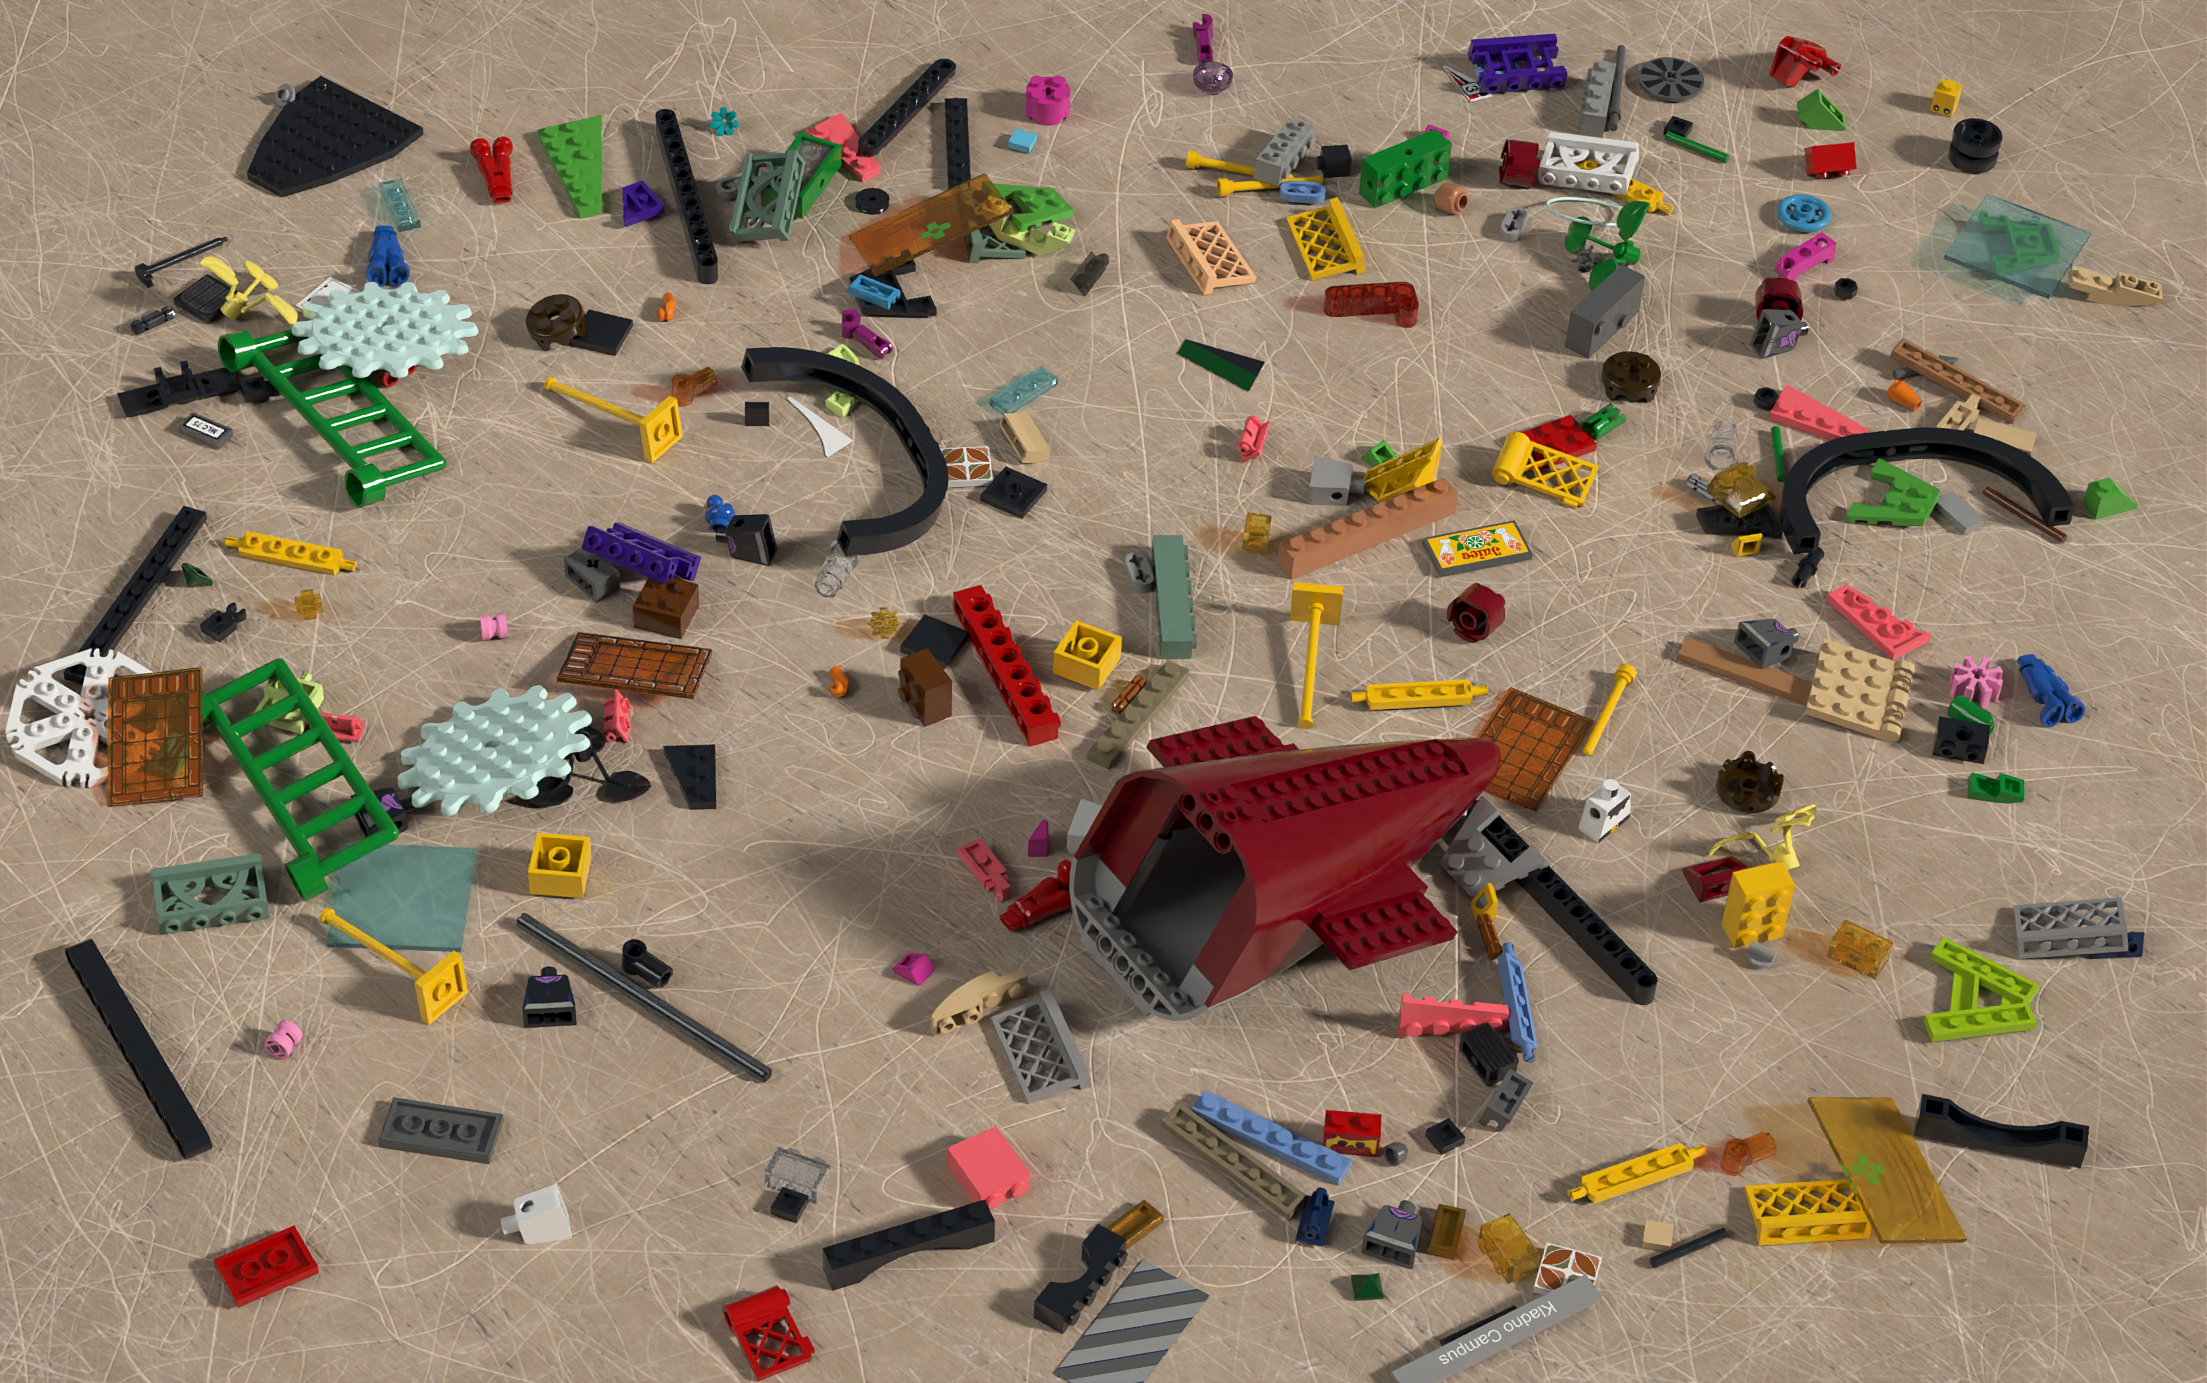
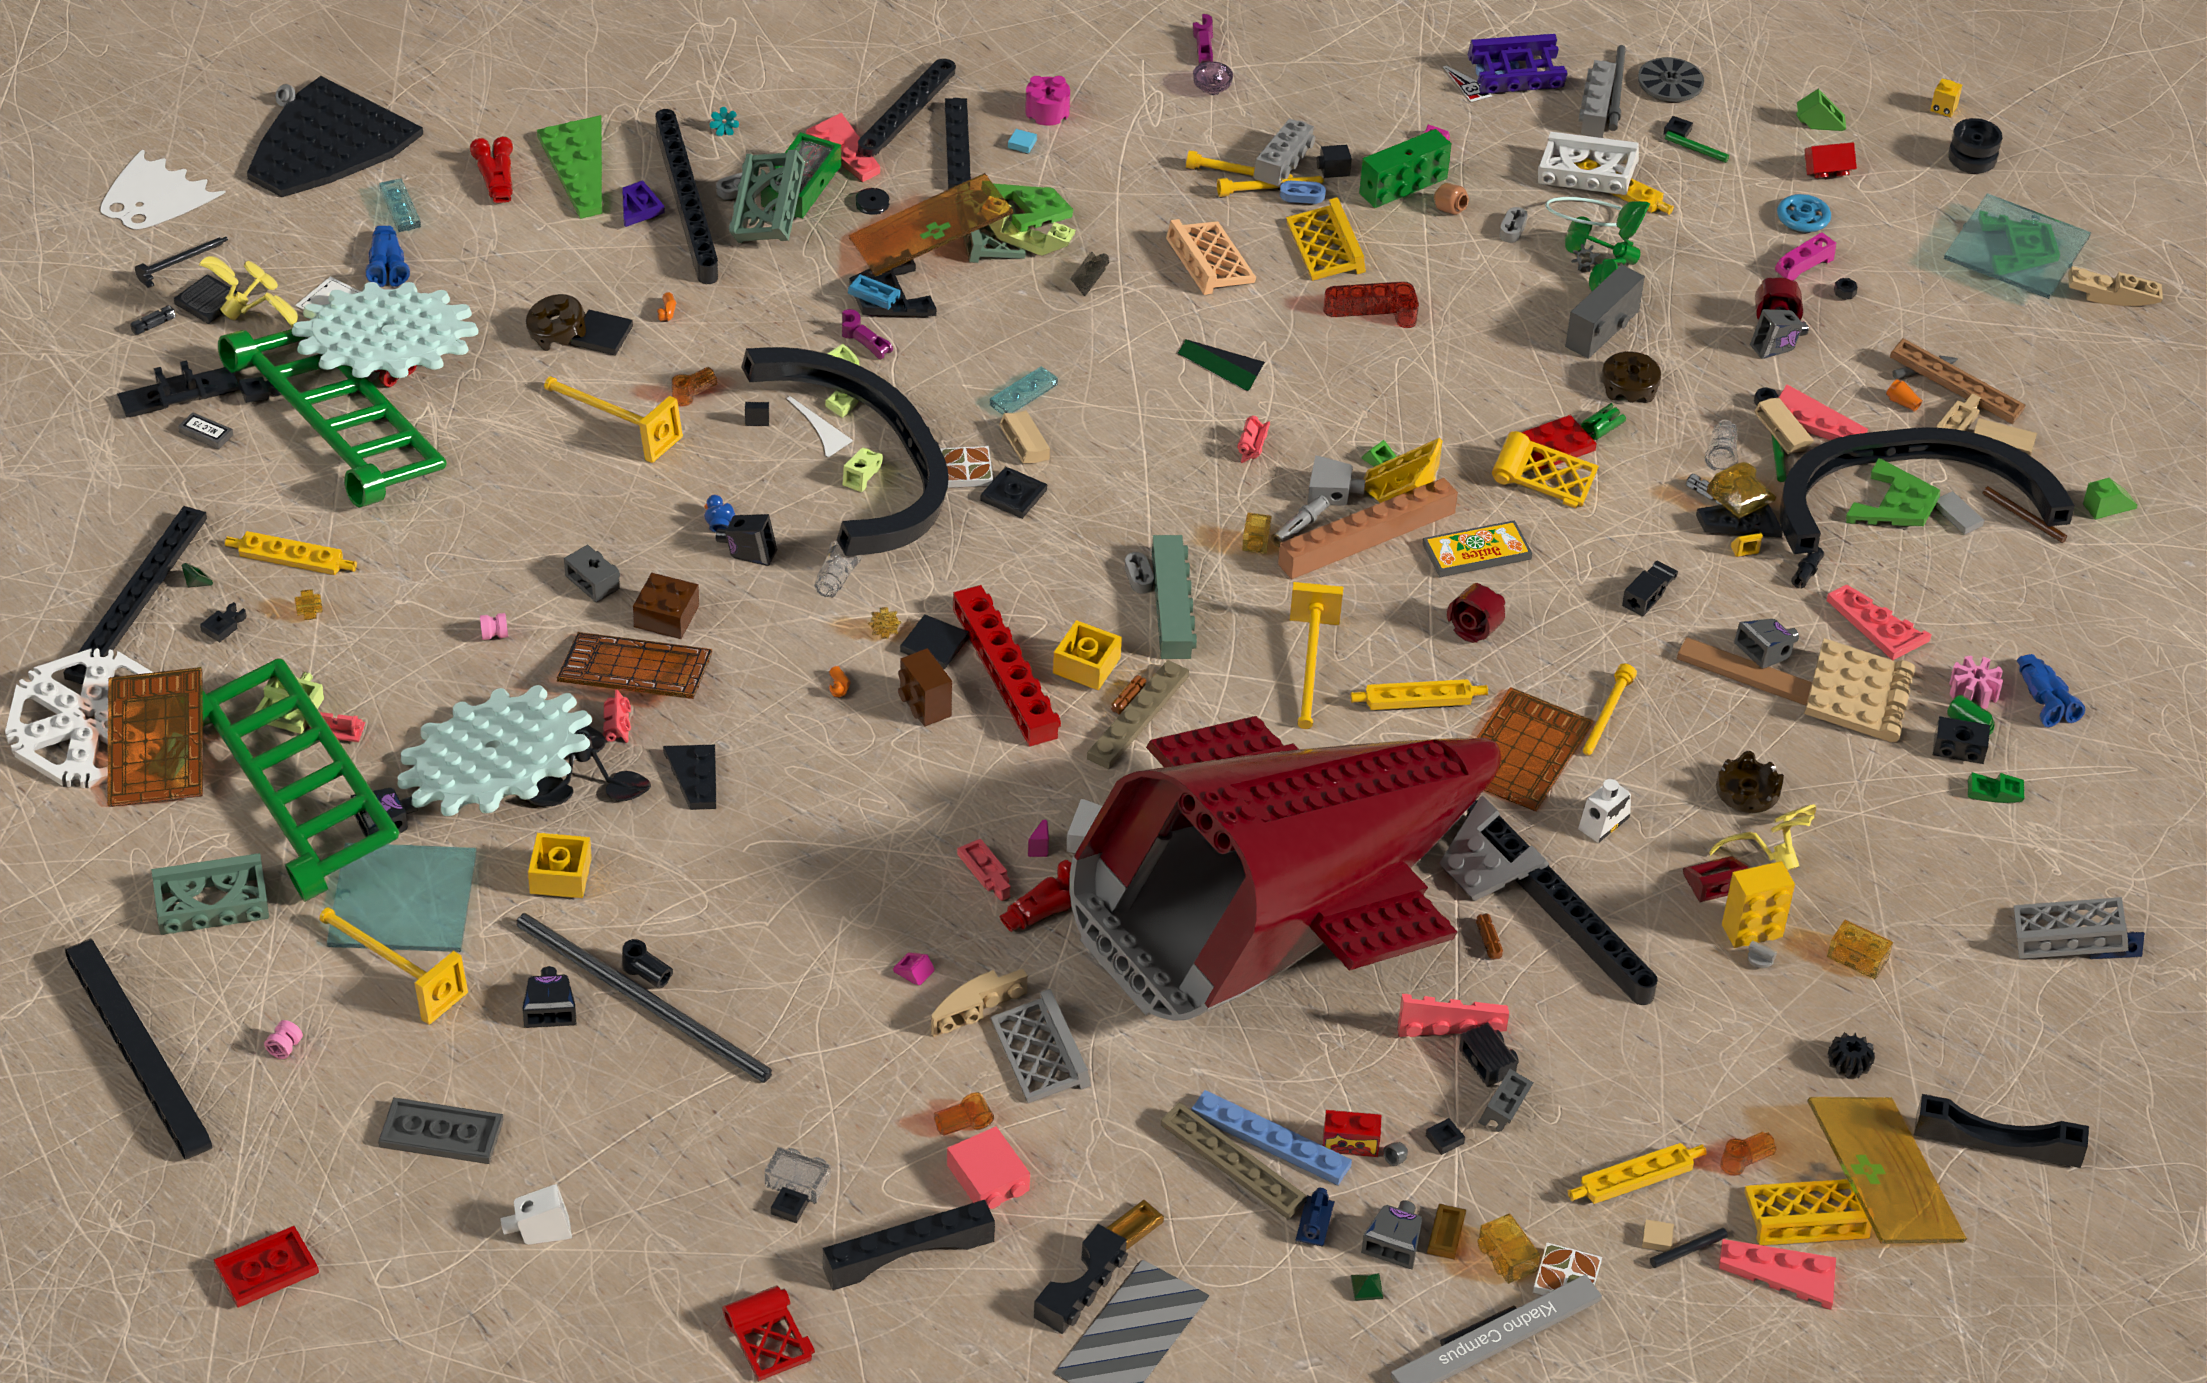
dark purple fence [582,522,701,584] -> none
yellow slope [1470,883,1498,921] -> none
medium blue plate [1497,942,1538,1063] -> none
dark red brick [1499,140,1540,188] -> none
red piece [1769,36,1841,87] -> none
lime plate [1923,937,2040,1042] -> none
none -> white piece [101,150,225,229]
none -> yellowish green leg [842,447,883,492]
none -> clear orange piece [934,1092,994,1136]
none -> light grey pin [1270,495,1329,547]
none -> black piece [1622,560,1678,617]
none -> coral wing [1719,1239,1836,1310]
none -> tan piece [1754,398,1814,455]
none -> black gear [1827,1032,1875,1079]

